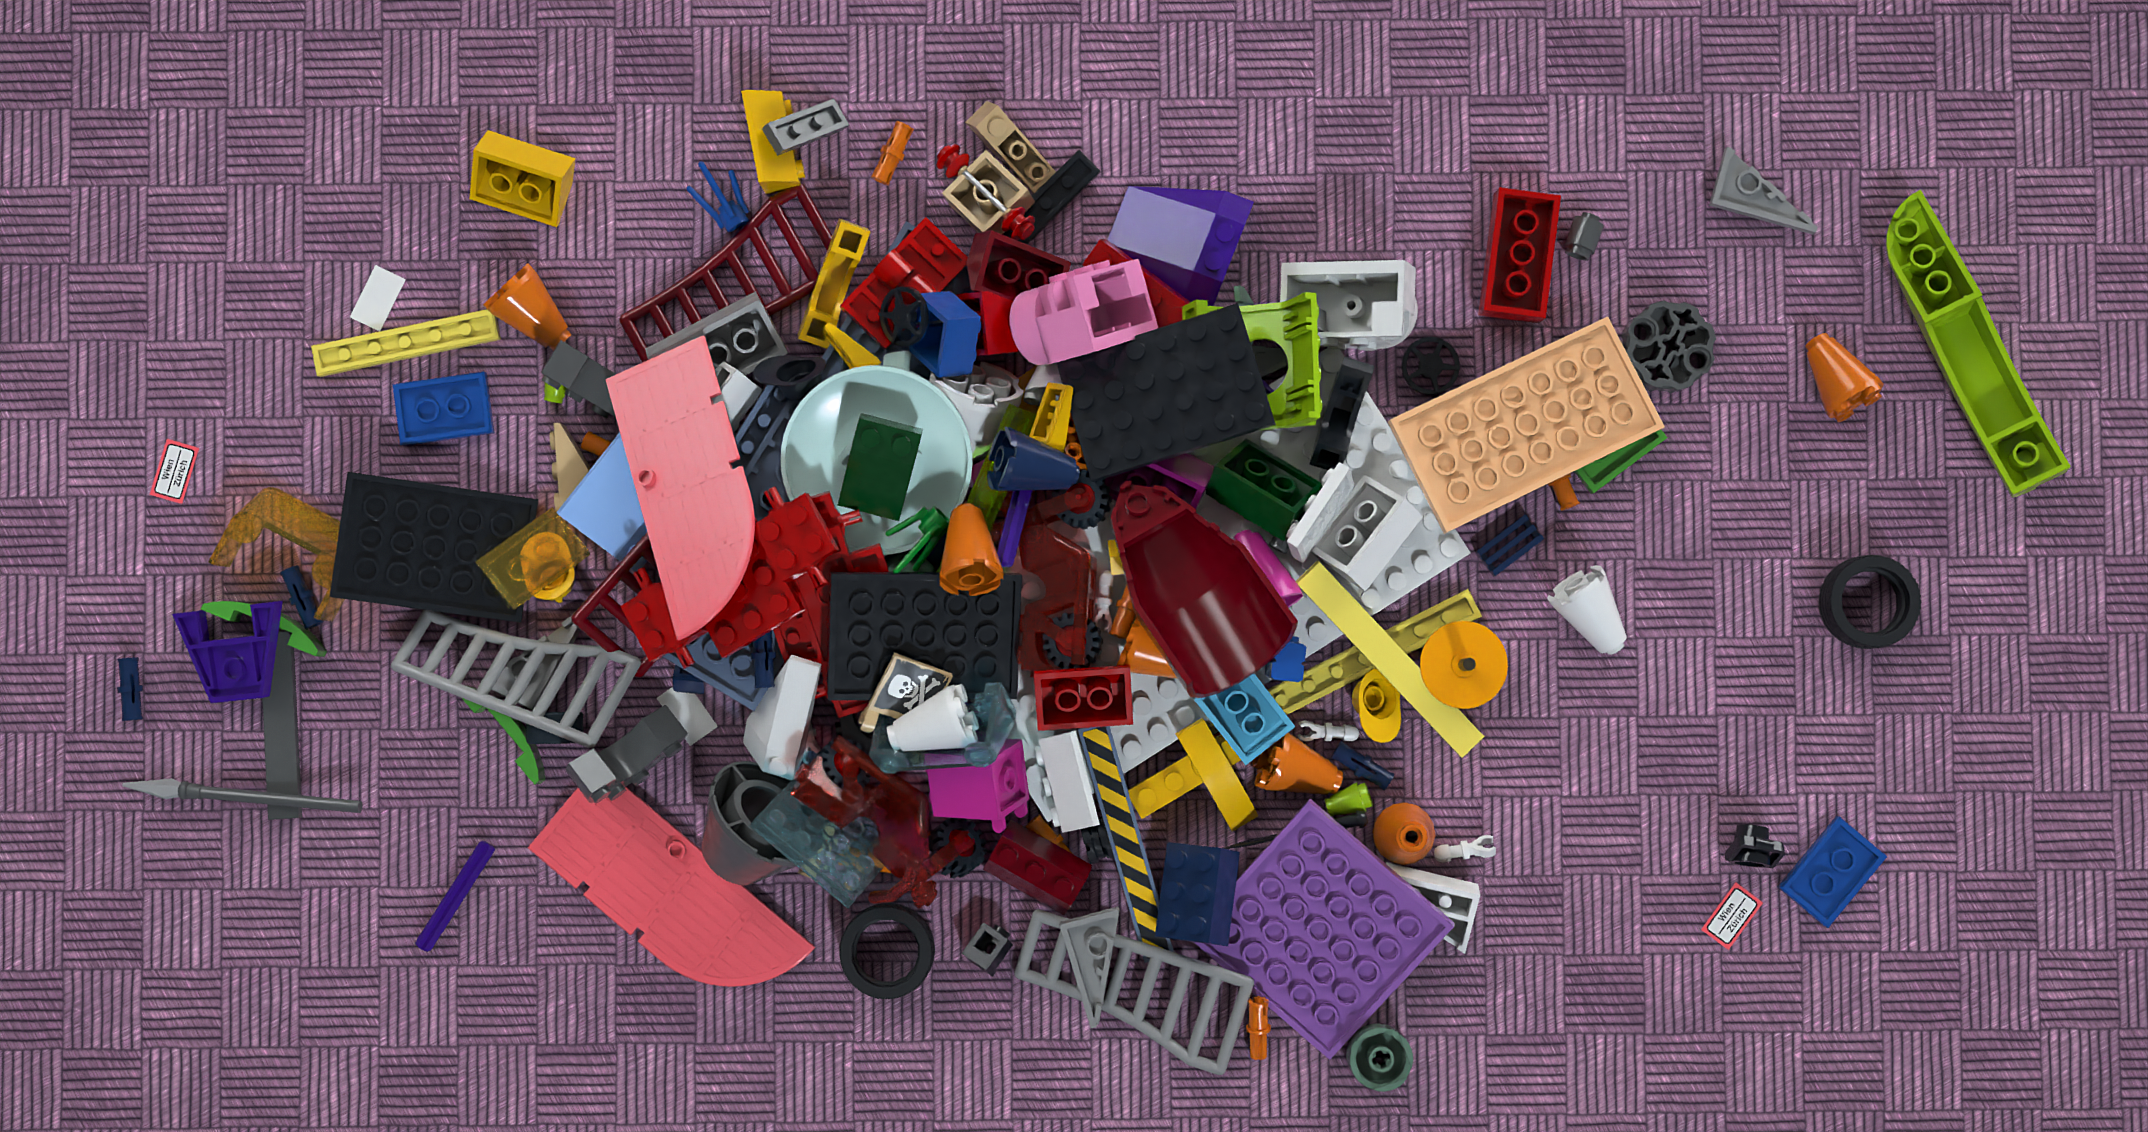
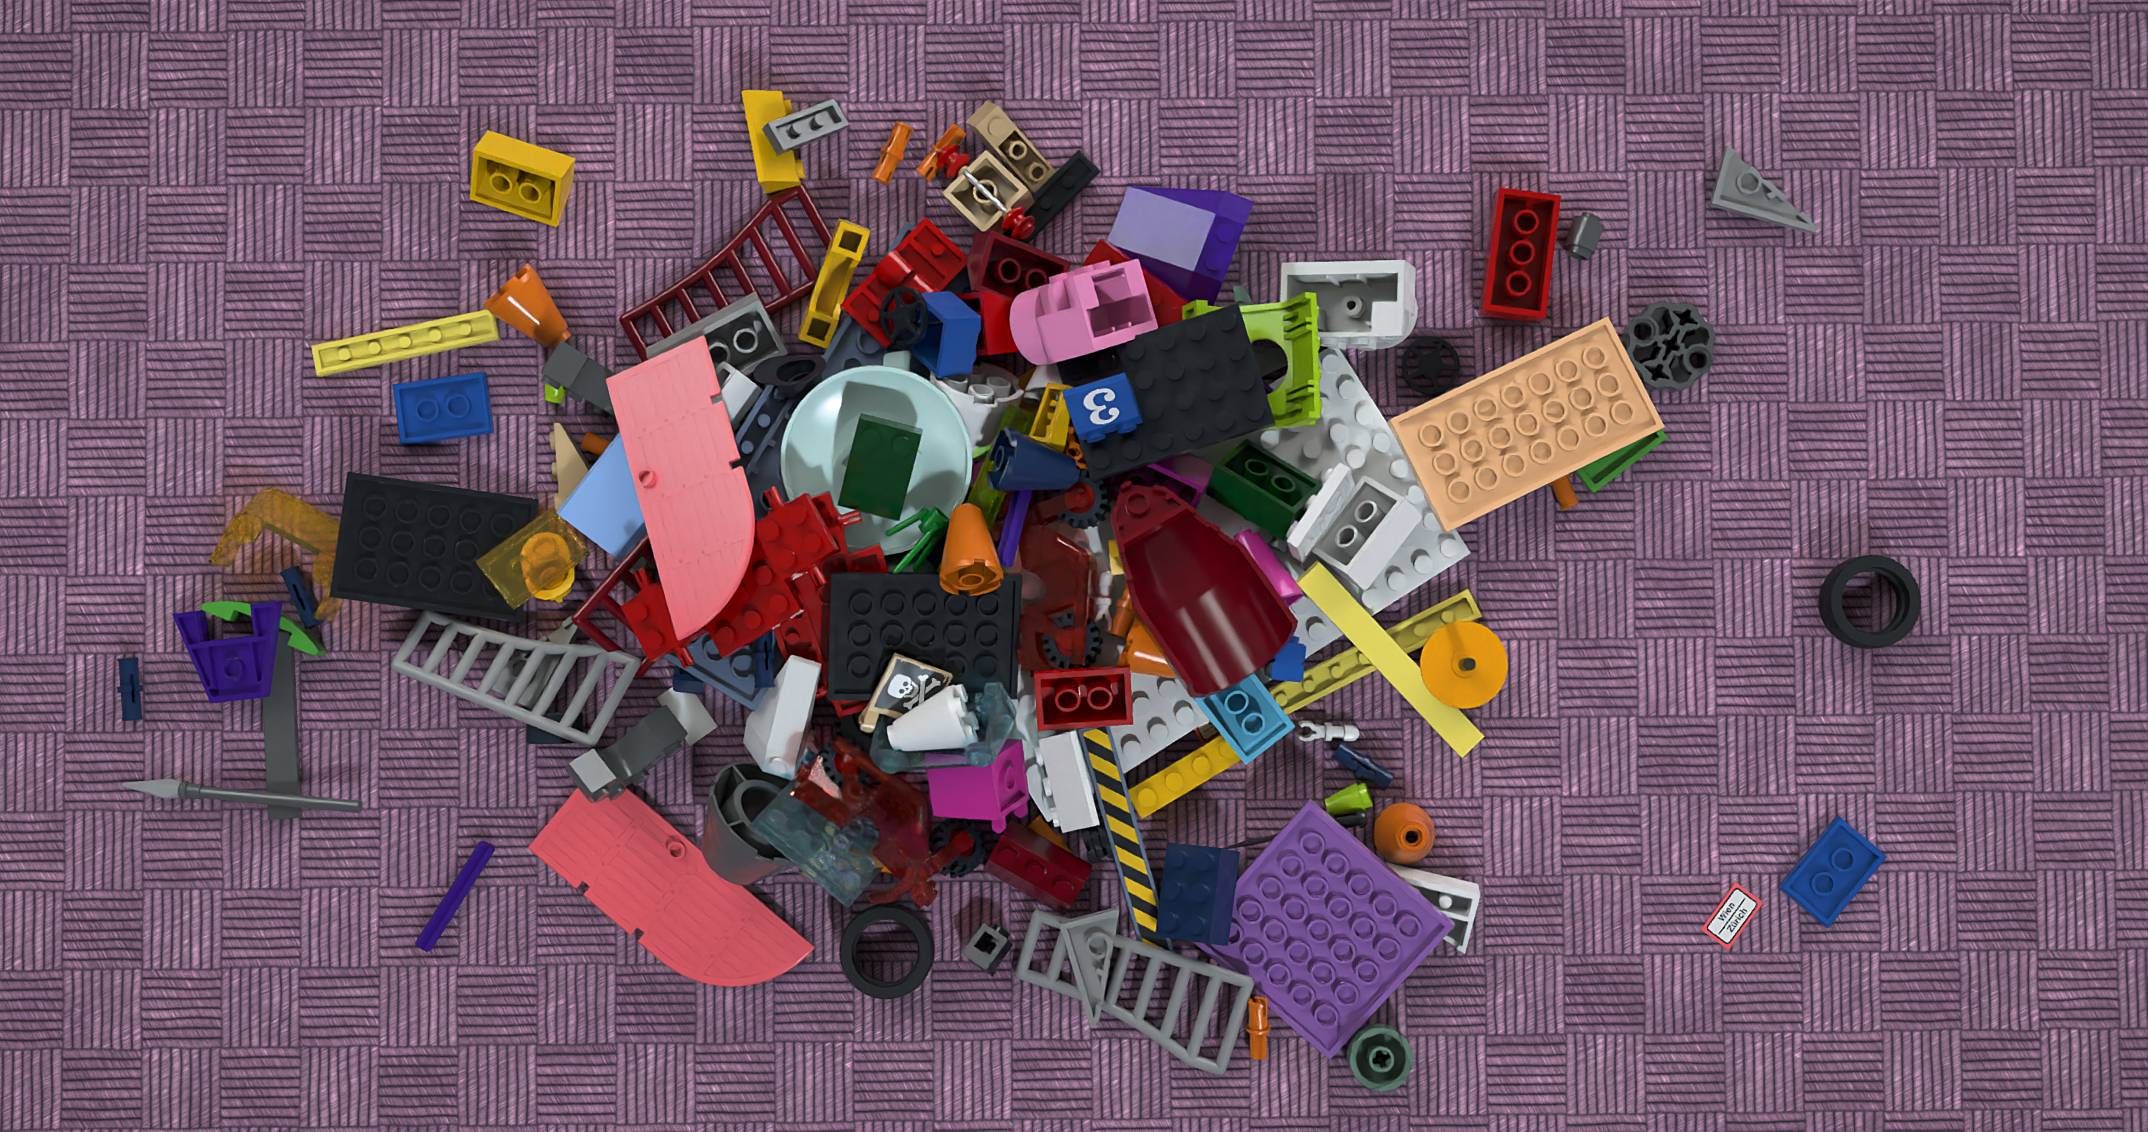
sticker [150,439,199,504] -> none
white sticker [350,265,406,332] -> none
bright green slope [462,685,546,785] -> none
blue plant [686,161,750,232] -> none
yellow slope [822,322,882,369] -> none
yellow slope [1175,718,1258,832] -> none
orange cone [1253,732,1343,795] -> none
black arch [1309,356,1375,470] -> none
yellow piece [1352,668,1401,743] -> none
white piece [1434,835,1496,862] -> none
dark blue tile [1475,514,1544,577] -> none
white cone [1547,565,1627,655] -> none
black piece [1725,824,1785,869] -> none
orange cone [1805,333,1884,423] -> none
lime slope [1886,189,2071,498] -> none
none -> orange axle [915,124,966,182]
none -> blue slope [1062,373,1143,443]

